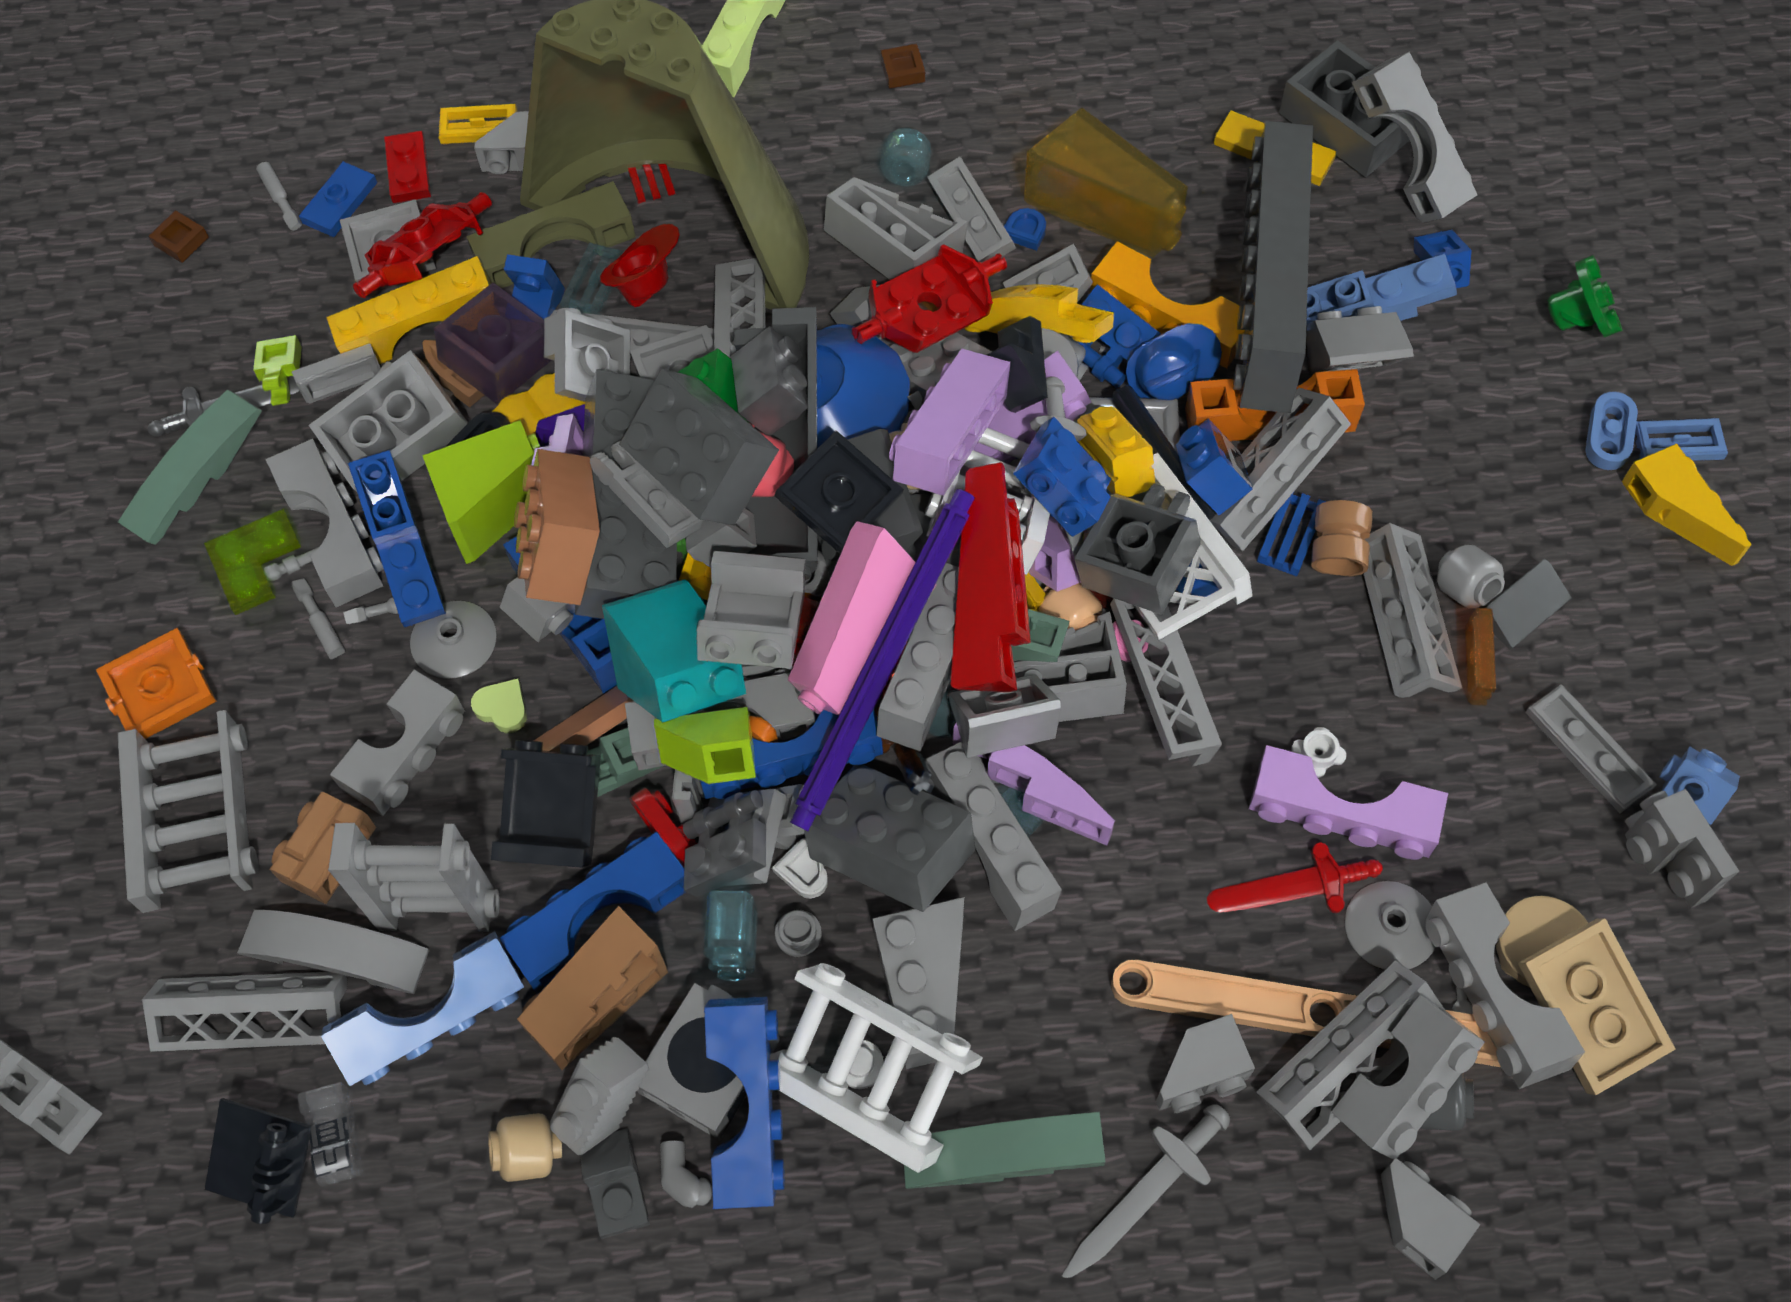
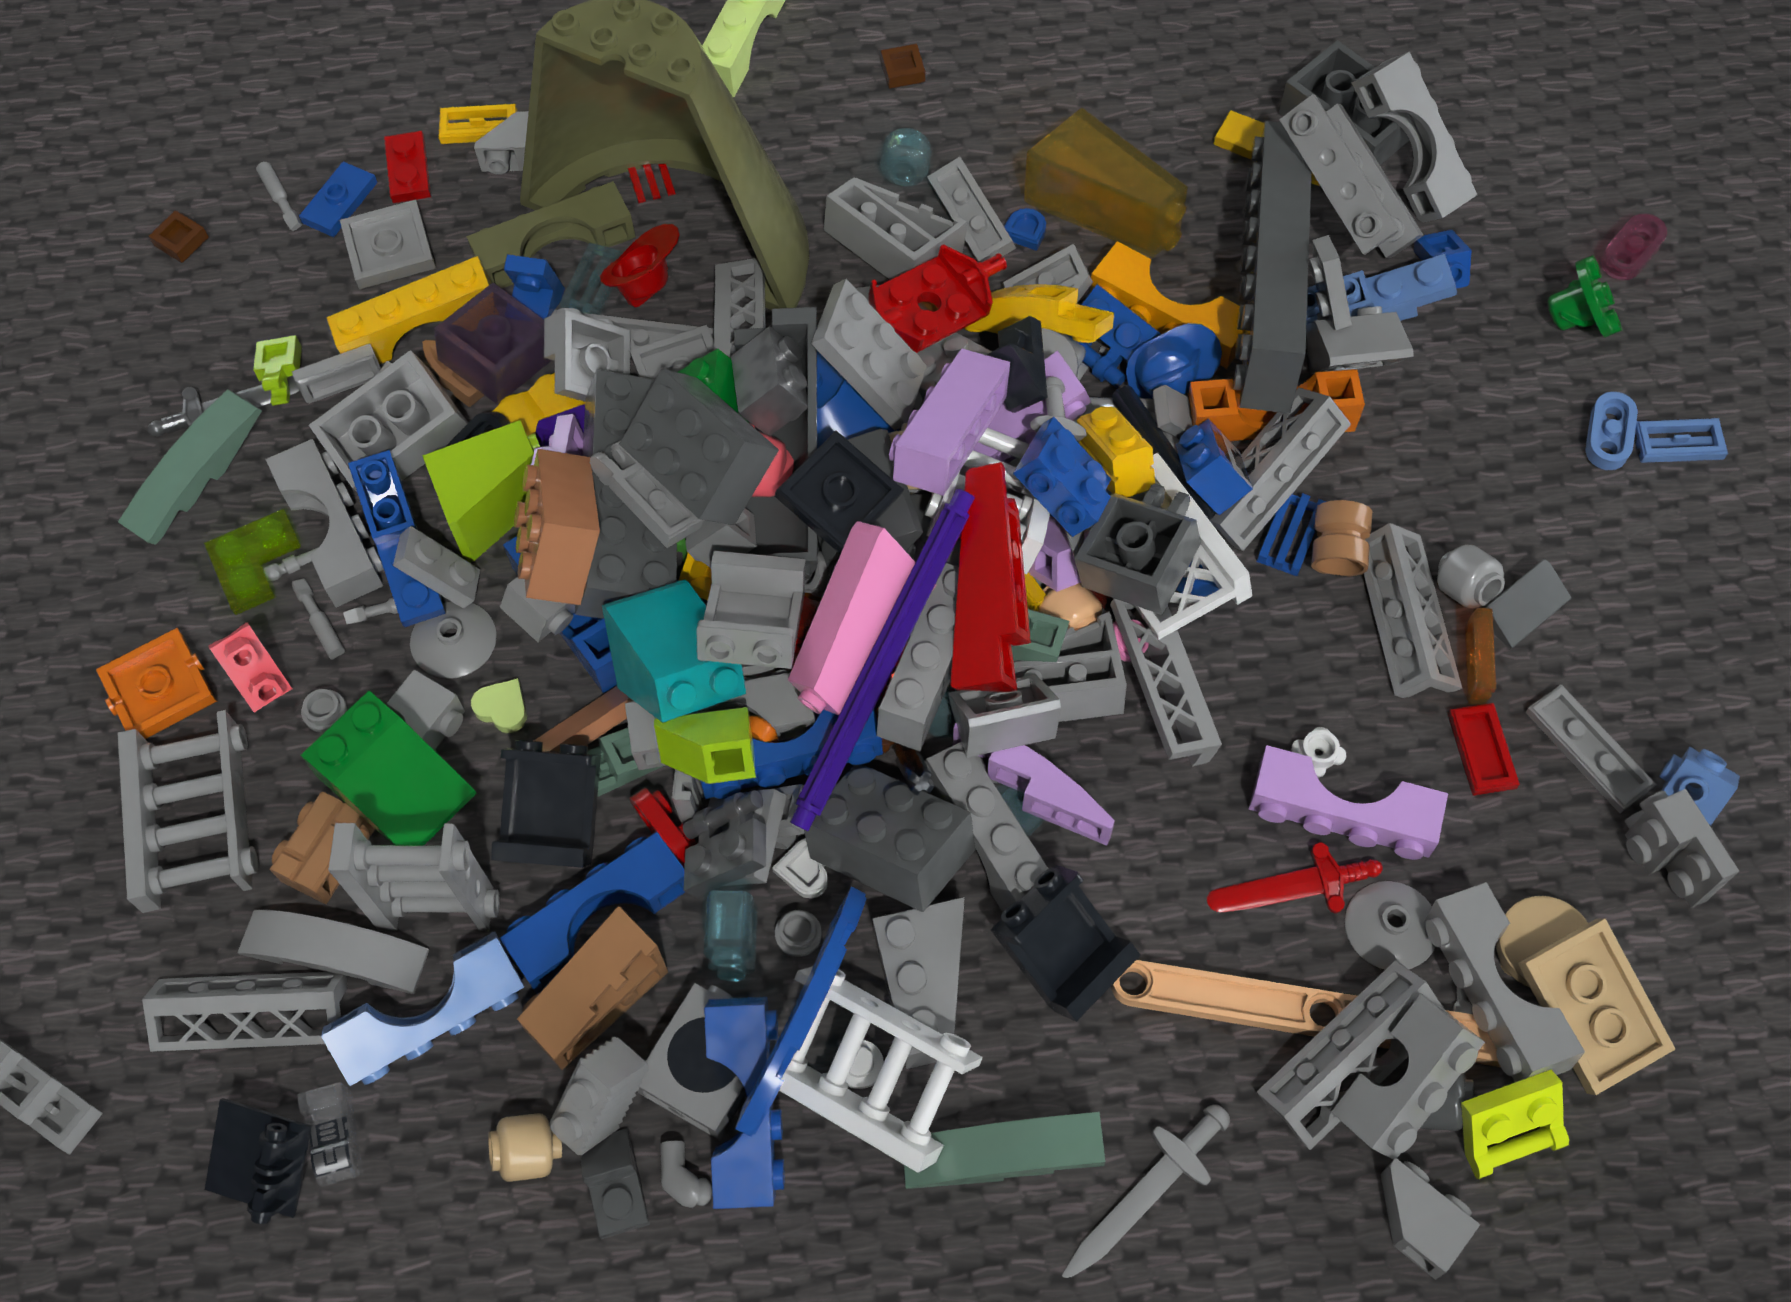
red plate [353,192,492,298] -> none
light grey slope [1156,1014,1255,1113] -> none
yellow slope [1622,444,1752,566] -> none
none -> coral hips [208,622,292,712]
none -> light grey plate [301,689,347,732]
none -> green slope [301,691,477,846]
none -> light grey plate [393,526,480,609]
none -> blue tile [735,886,867,1137]
none -> light grey plate [811,279,927,431]
none -> black panel [990,865,1141,1022]
none -> light grey tile [1153,385,1193,439]
none -> light grey fence [1279,94,1424,258]
none -> light grey wing [1309,235,1352,330]
none -> red tile [1448,703,1520,796]
none -> neon yellow plate [1461,1069,1569,1179]
none -> clear pink plate [1601,214,1667,280]

